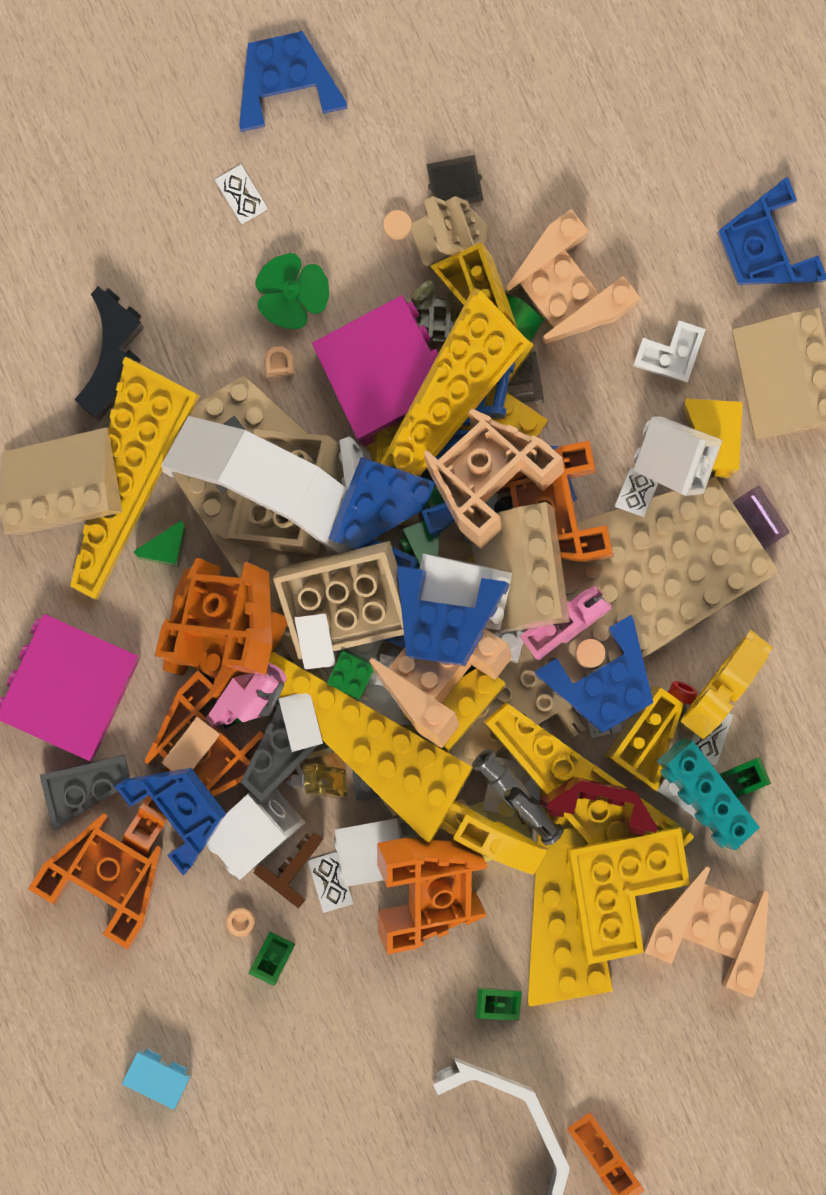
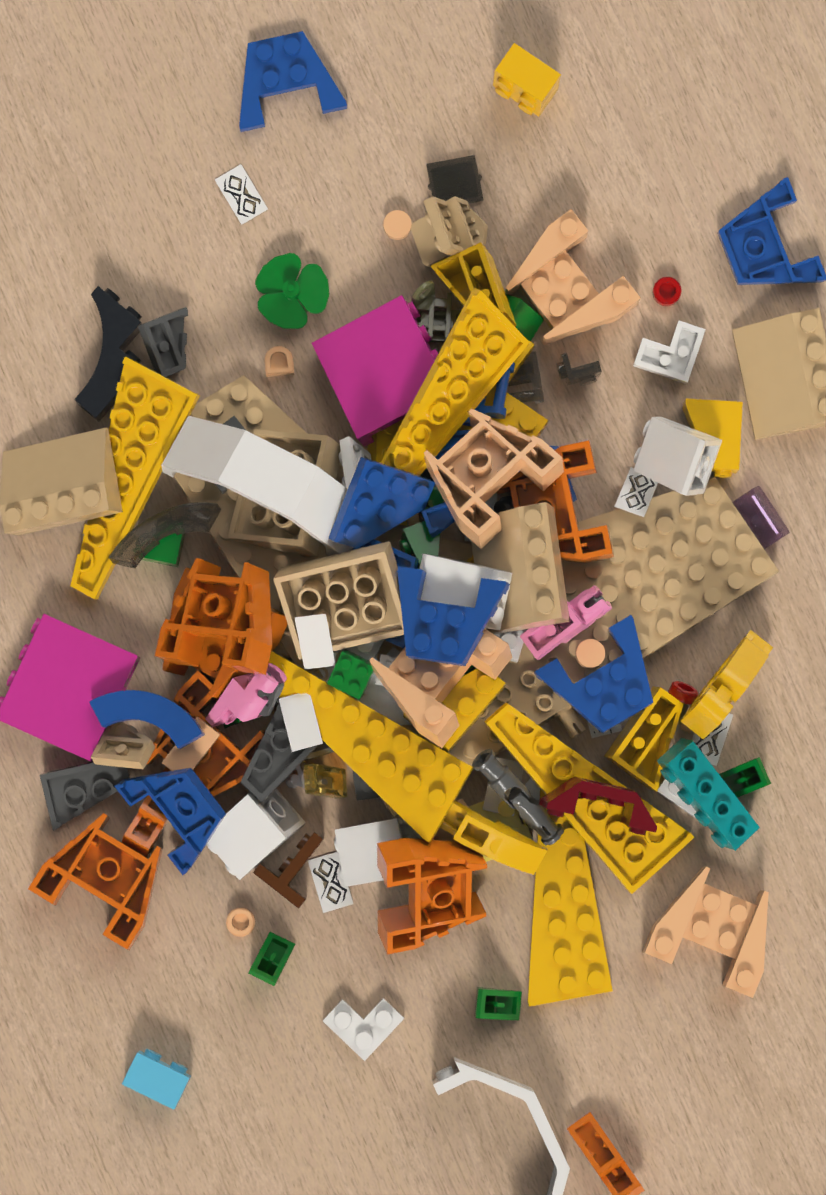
yellow plate [567,827,690,964] -> none
none -> blue tile [89,690,205,749]
none -> tan wing [91,721,155,769]
none -> clear smoke tile [109,502,221,569]
none -> dark grey wing [138,307,188,377]
none -> white plate [323,998,404,1061]
none -> yellow brick [493,43,561,117]
none -> clear smoke bracket [556,353,602,386]
none -> red tile [652,277,682,306]

